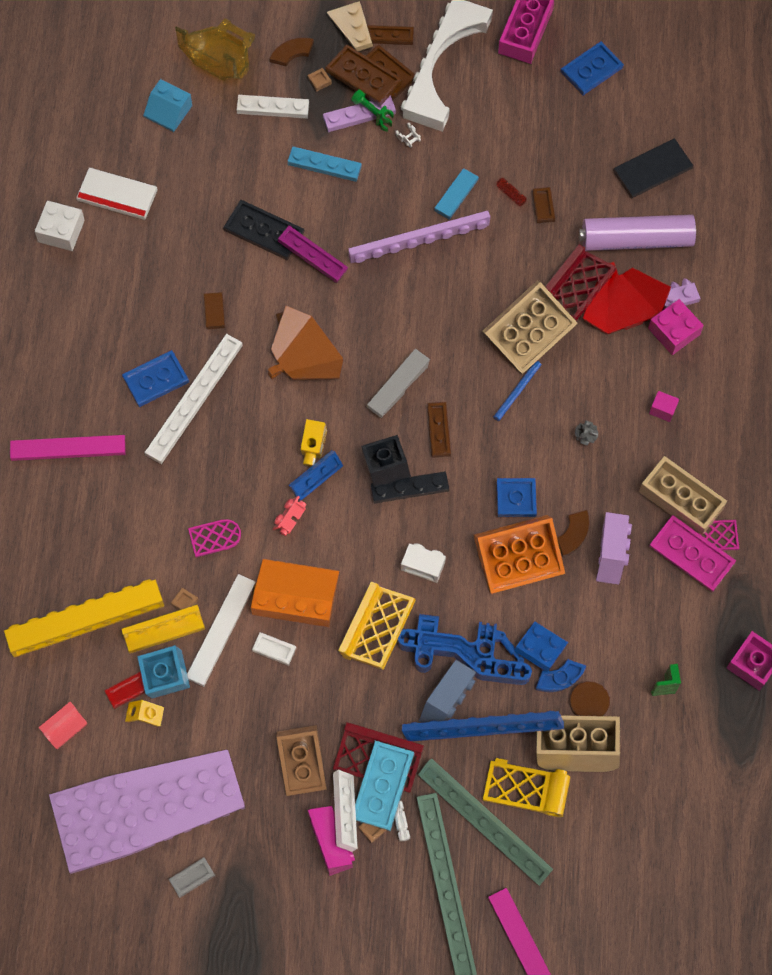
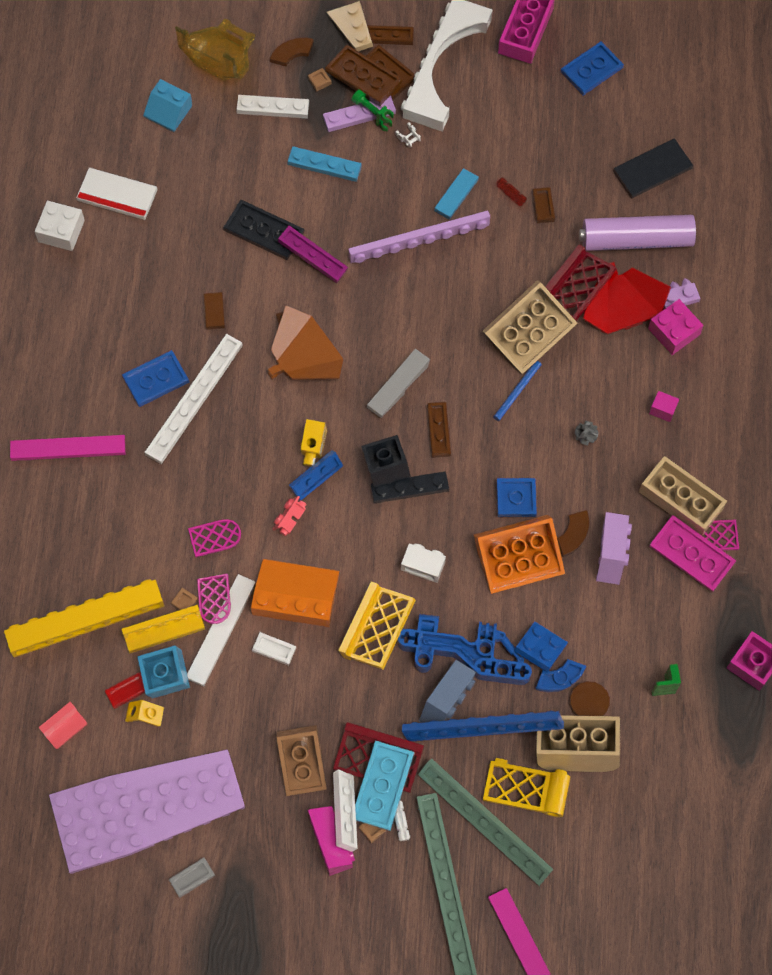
none -> dark pink window [197,574,231,624]

